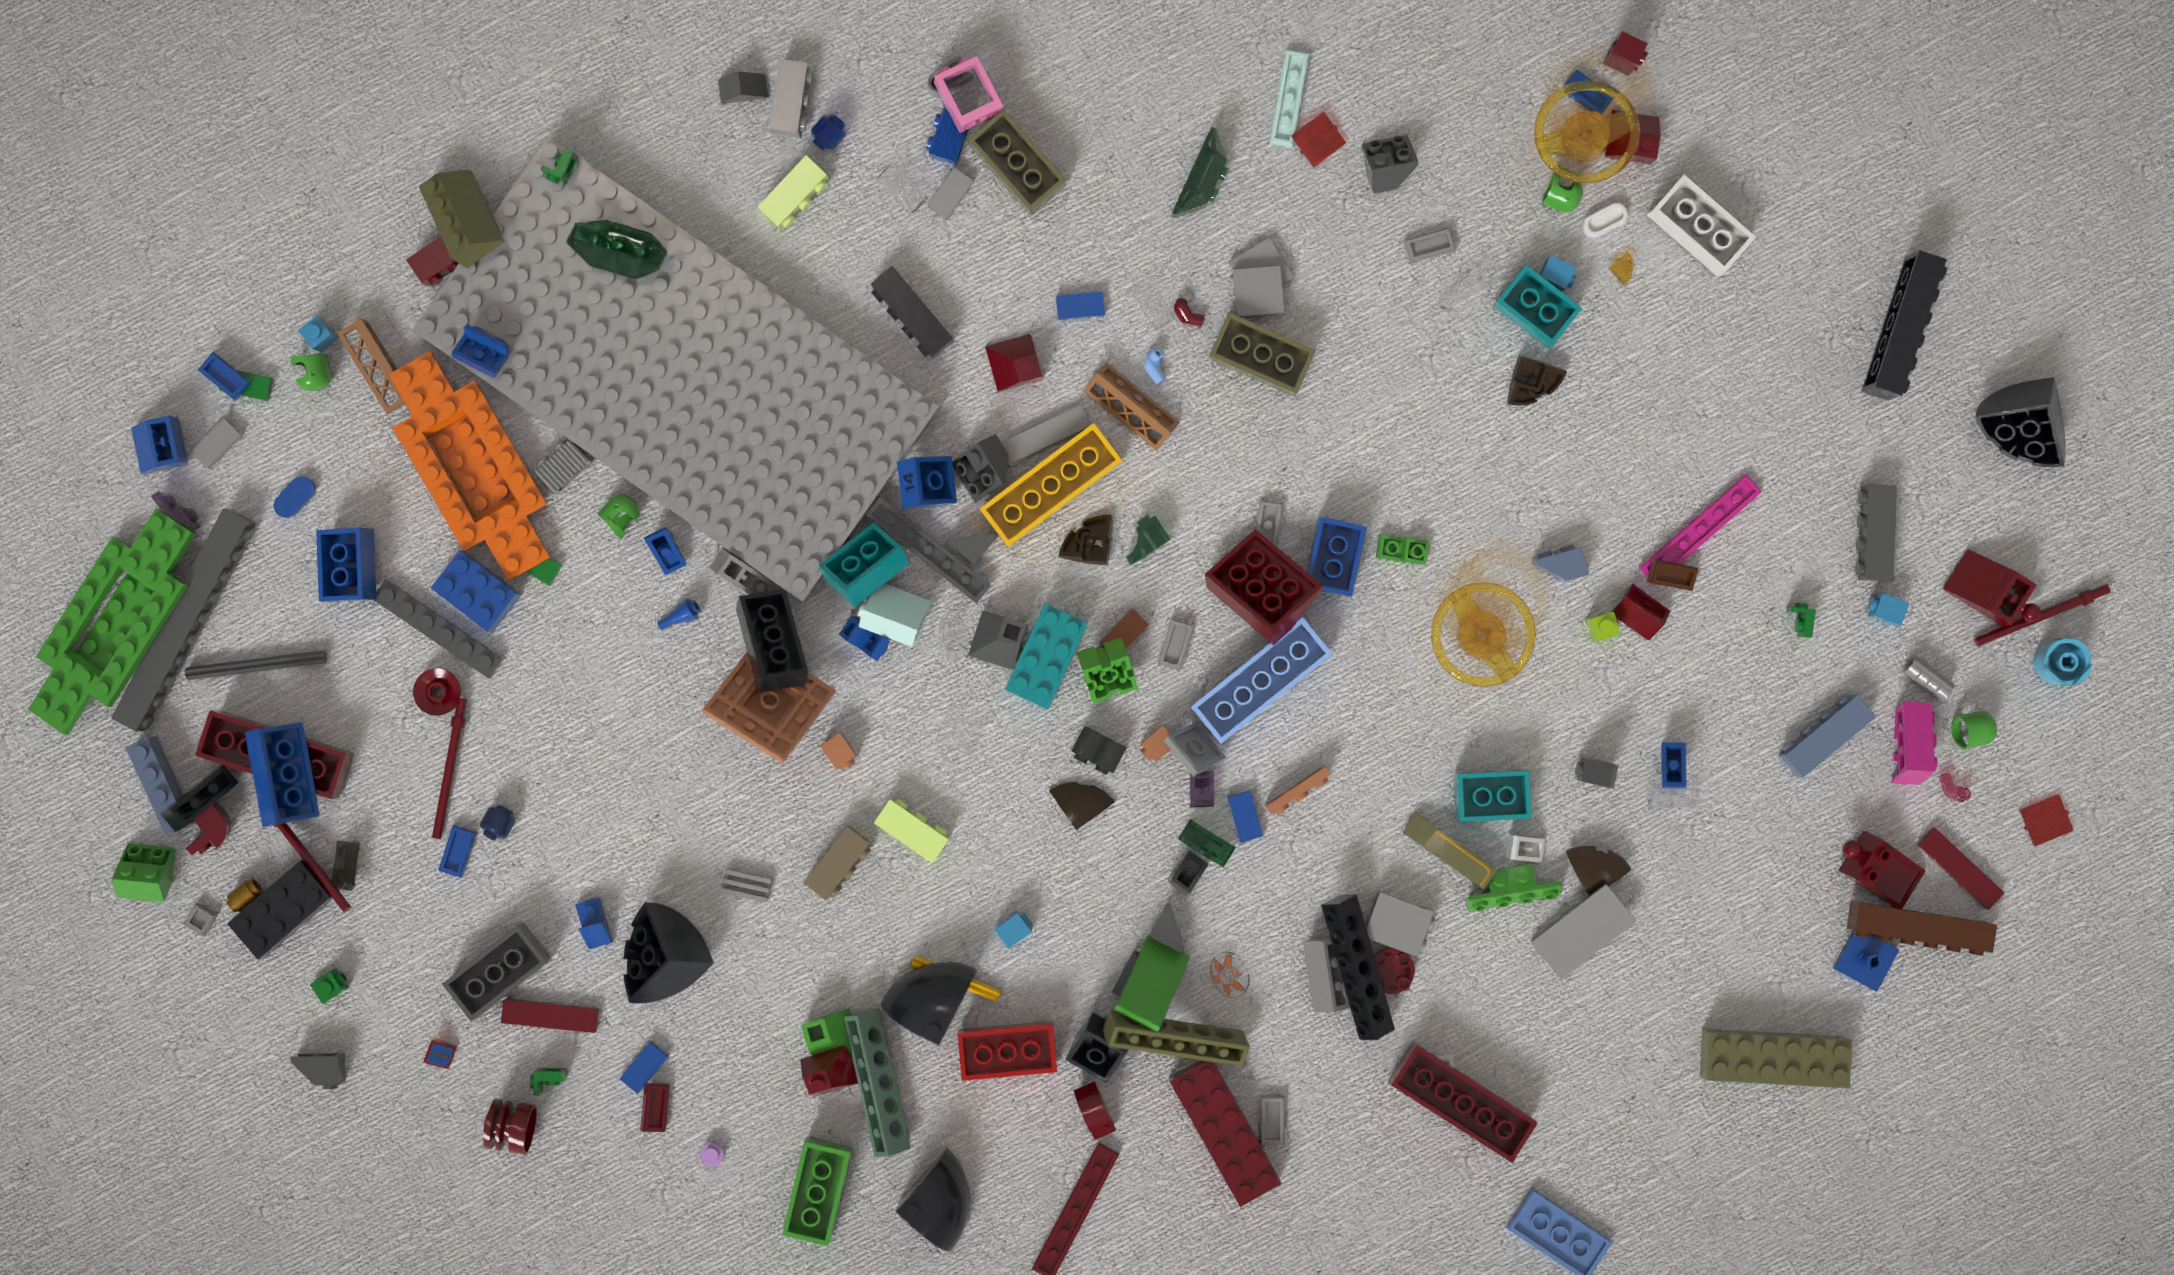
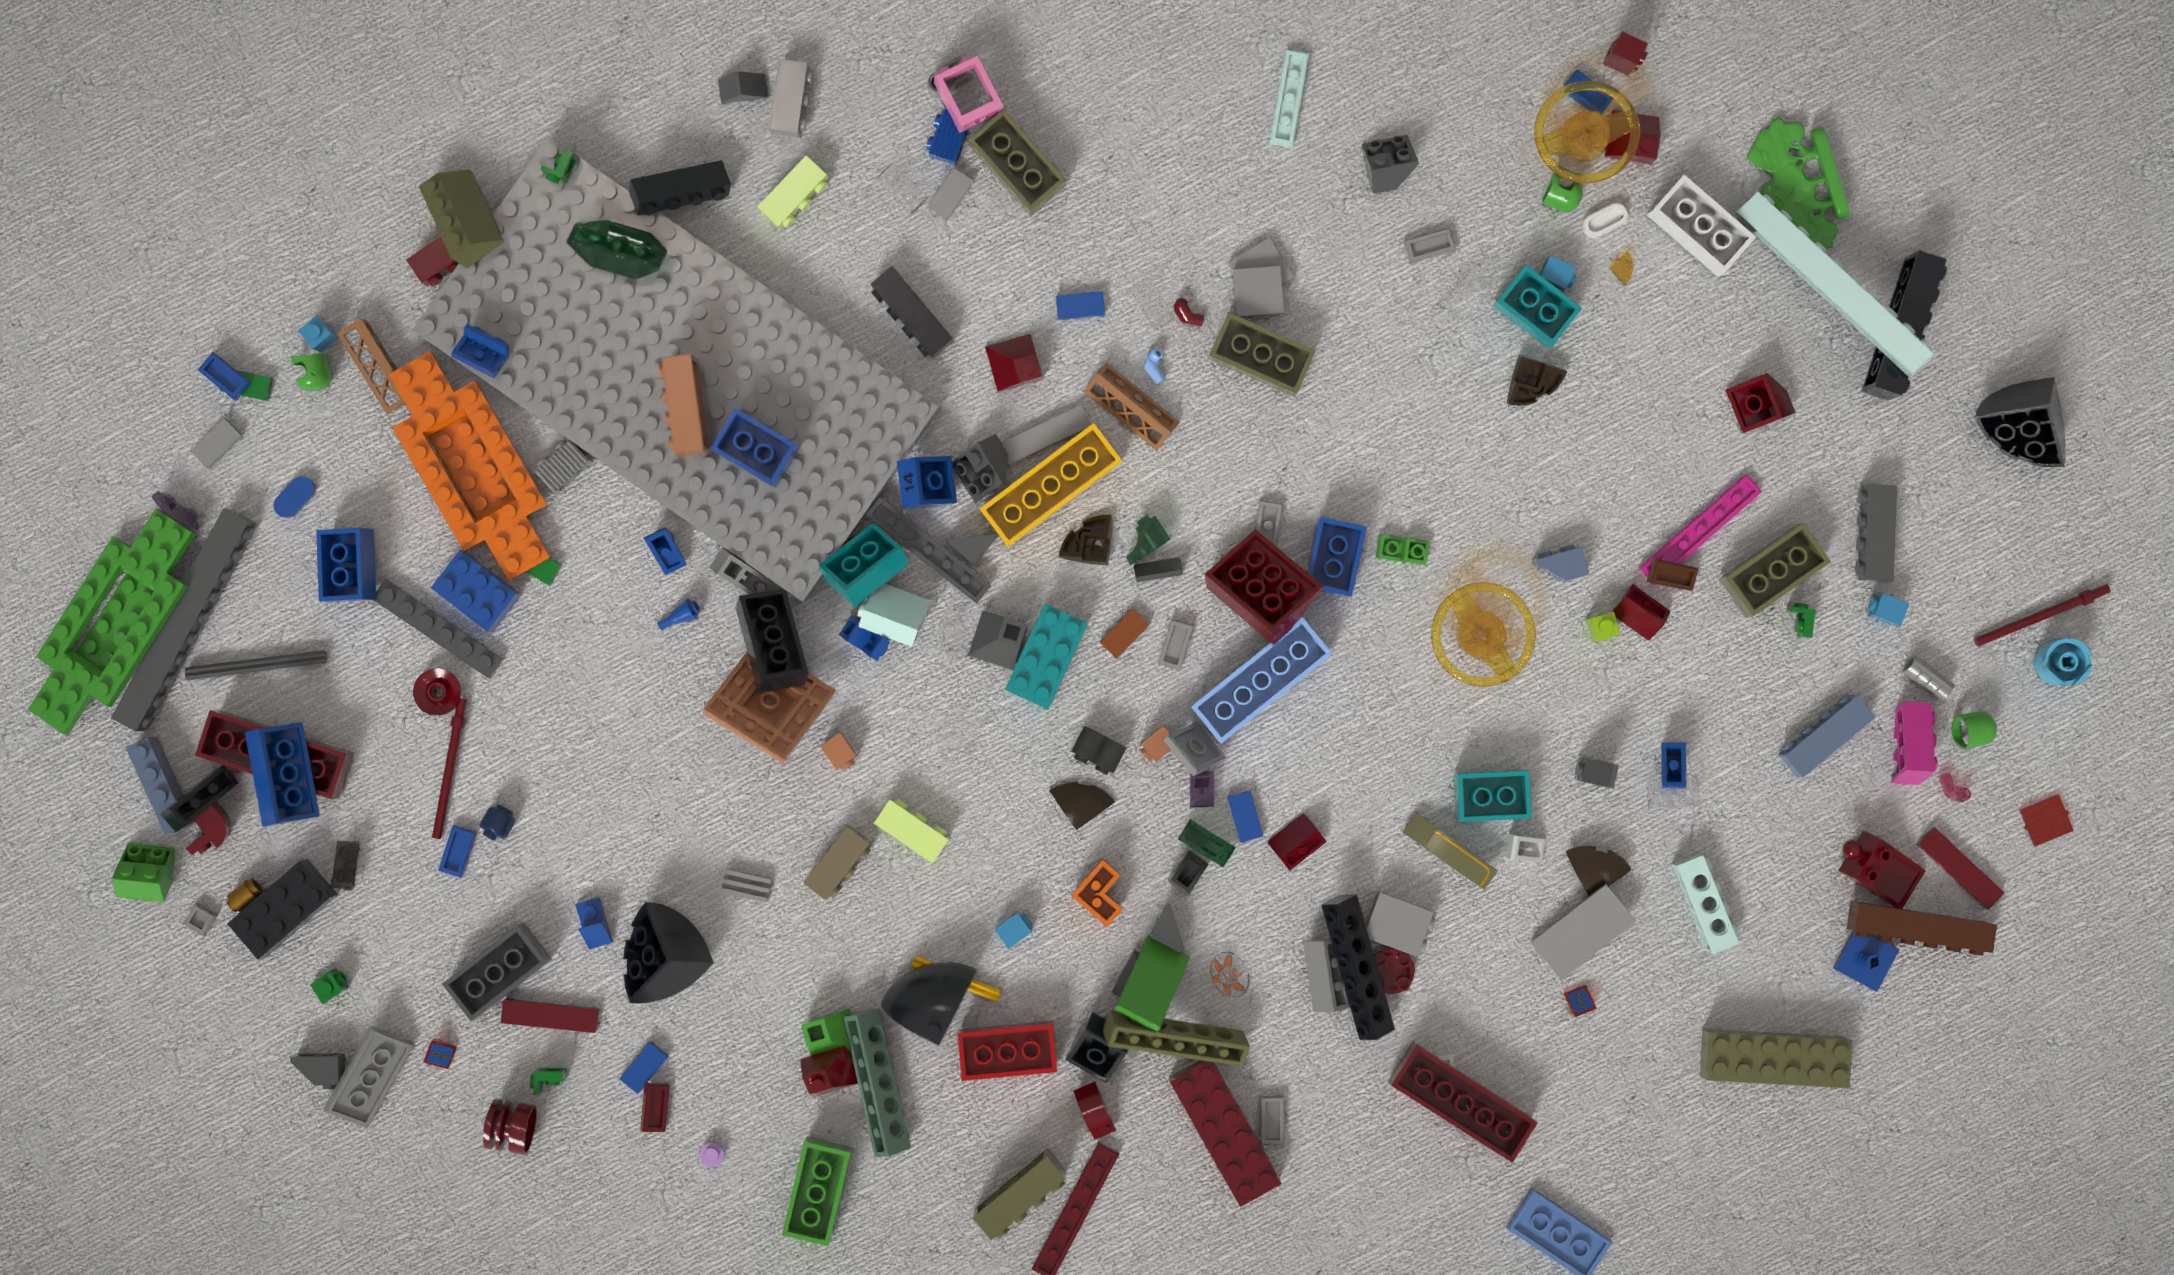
blue slope [131,416,189,474] -> none
dark red bar [273,823,352,913] -> none
bright green helmet [597,493,640,539] -> none
clear blue head [811,114,846,150] -> none
black brick [895,1148,970,1252] -> none
bright green brick [1076,637,1138,704] -> none
clear green wedge [1171,127,1229,219] -> none
nougat plate [1265,766,1331,815] -> none
clear red piece [1291,111,1346,168] -> none
bright green bracket [1466,864,1562,912] -> none
dark red slope [1942,549,2041,627] -> none
none -> light grey tile [323,1026,414,1128]
none -> black brick [629,160,731,216]
none -> nougat brick [659,354,710,458]
none -> blue brick [710,408,800,488]
none -> olive brick [973,1148,1066,1240]
none -> orange brick [1071,858,1123,927]
none -> dark grey slope [1134,557,1183,583]
none -> dark red panel [1267,813,1327,871]
none -> slope [1563,985,1597,1017]
none -> light aqua brick [1672,854,1740,954]
none -> olive brick [1719,523,1831,617]
none -> dark red slope [1726,373,1796,433]
none -> light aqua brick [1737,192,1934,379]
none -> bright green plant [1747,117,1849,249]

